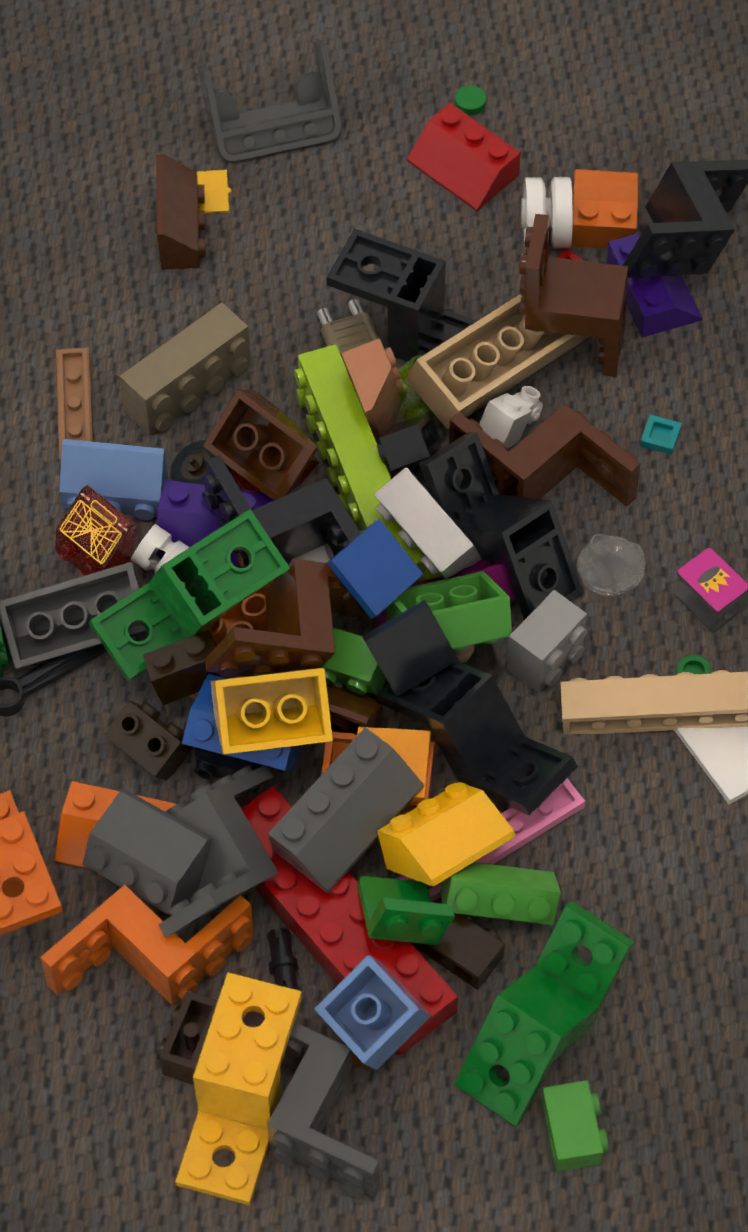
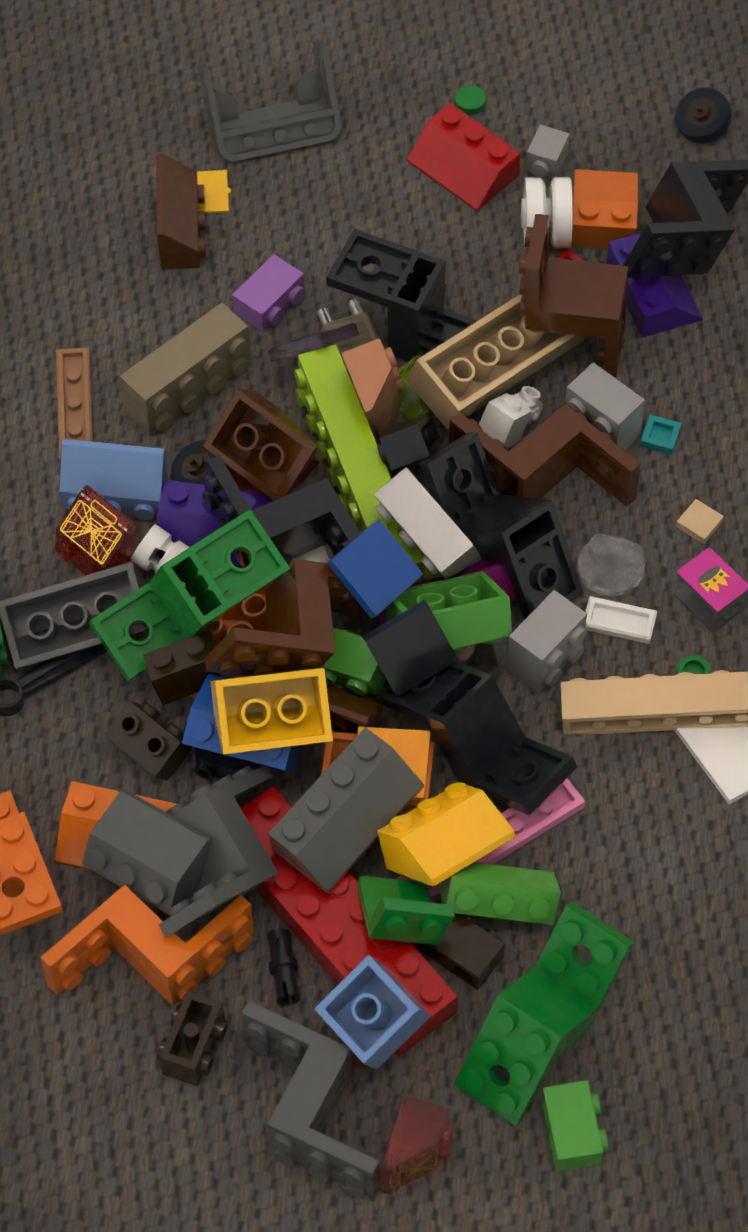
yellow bracket [175,972,302,1206] -> none
none -> medium lavender brick [232,254,305,332]
none -> tile [268,323,359,362]
none -> clear red slope [382,1096,454,1194]
none -> light grey brick [526,125,570,178]
none -> light grey brick [565,362,645,451]
none -> white tile [585,596,657,644]
none -> black wheel [675,87,732,144]
none -> tan tile [676,499,724,544]

